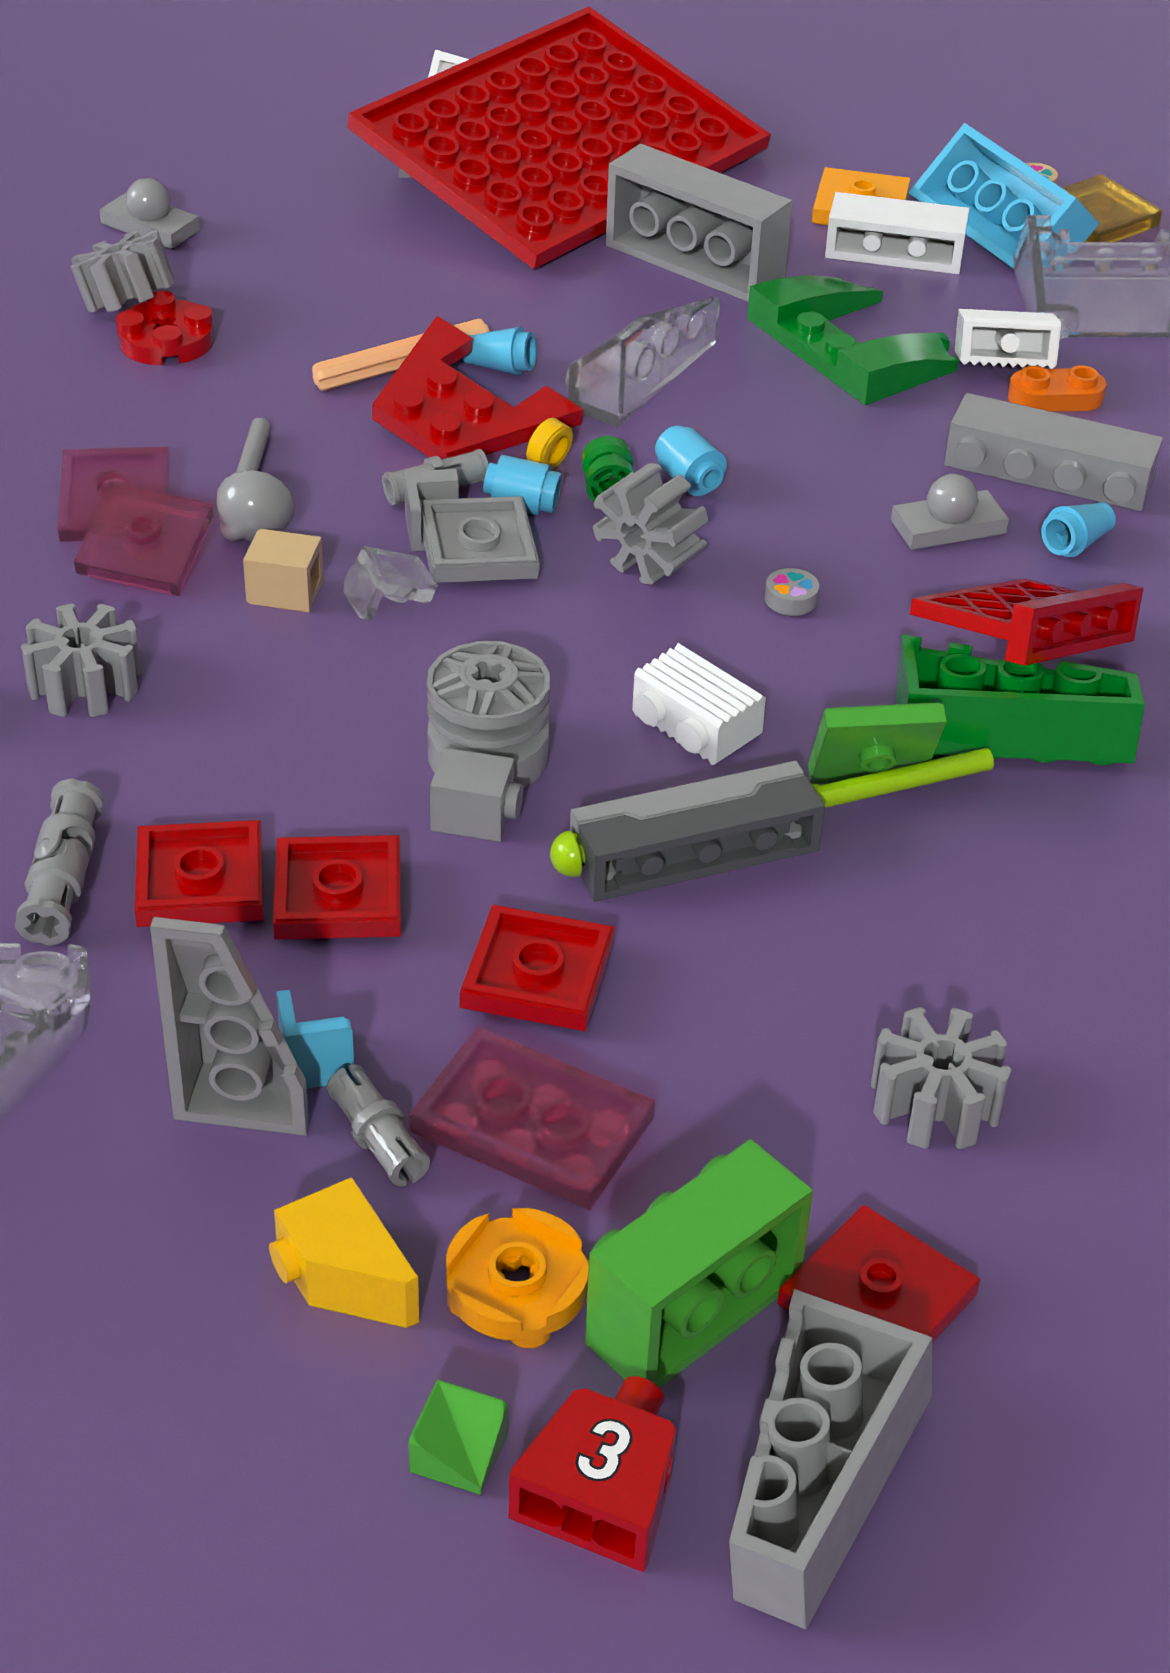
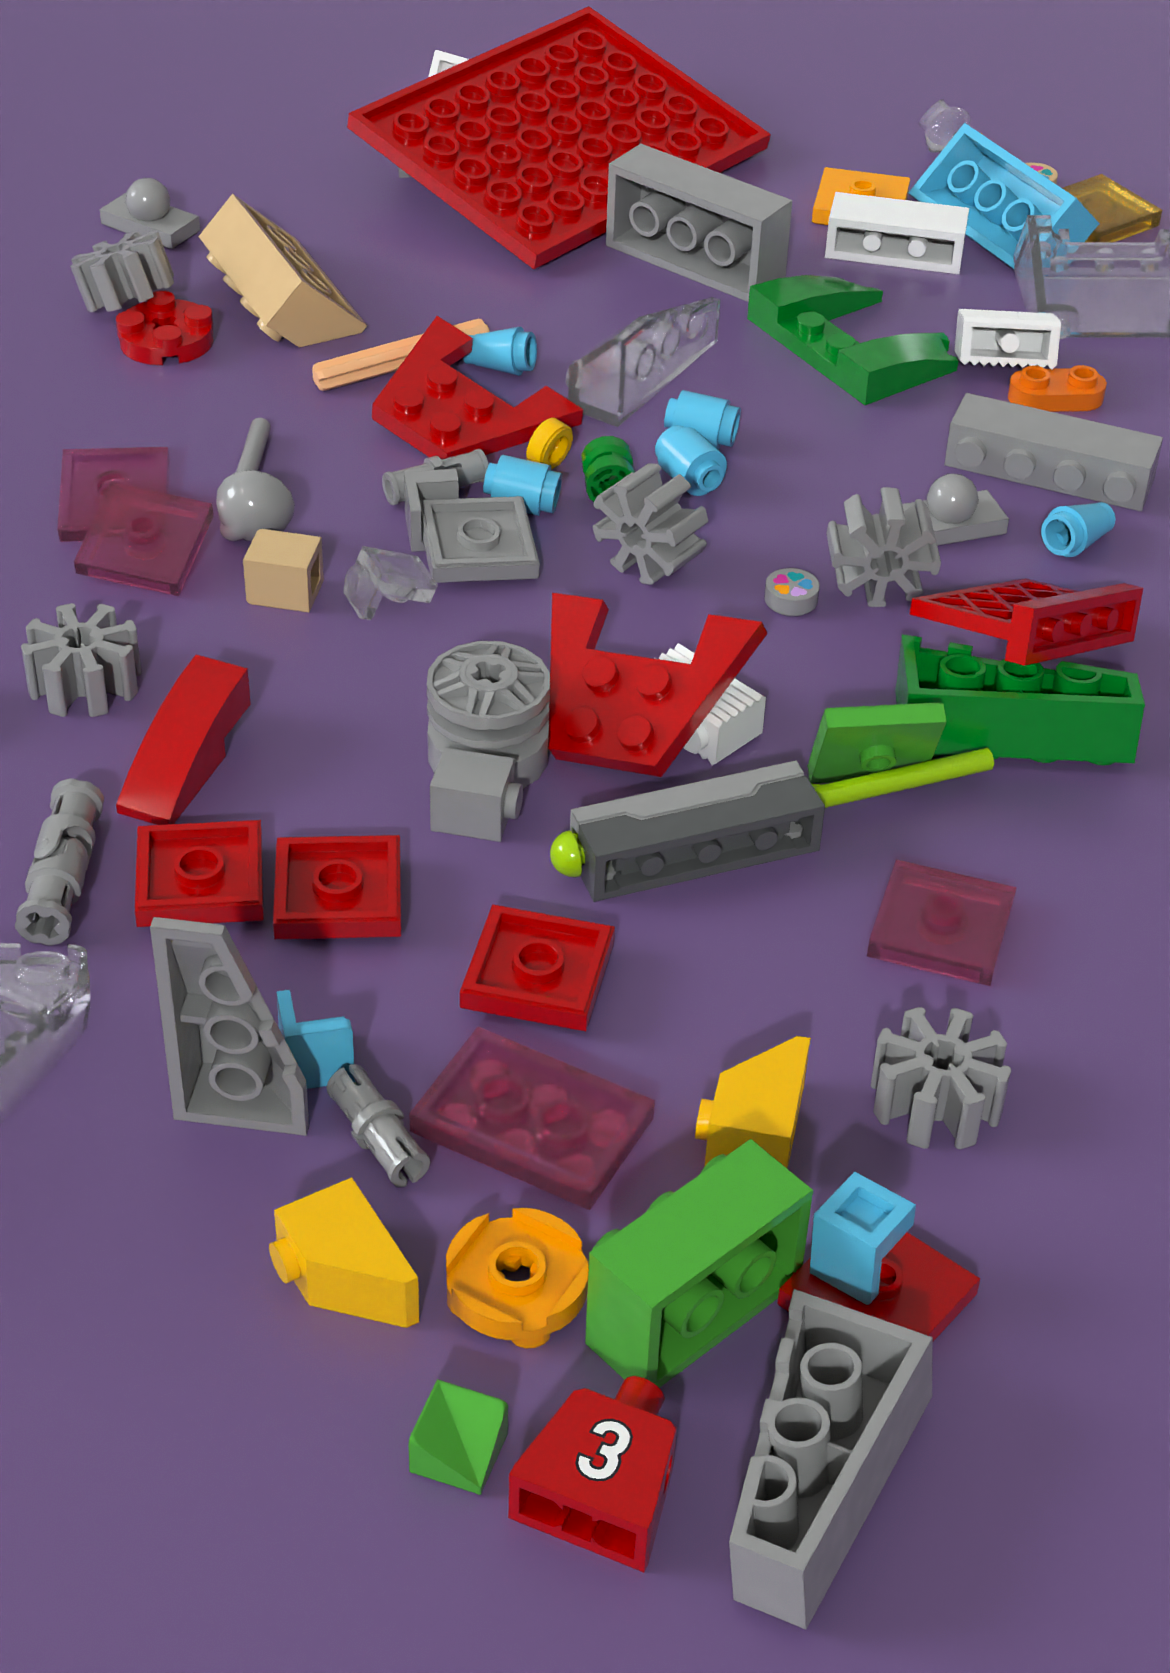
none -> red slope [116,654,251,825]
none -> tan slope [198,193,367,348]
none -> red wing [548,592,768,777]
none -> medium azure brick [664,390,741,449]
none -> yellow slope [695,1036,811,1169]
none -> medium azure panel [810,1172,916,1305]
none -> light grey gear [826,487,941,607]
none -> clear pink plate [867,859,1017,986]
none -> clear animal [919,99,983,153]

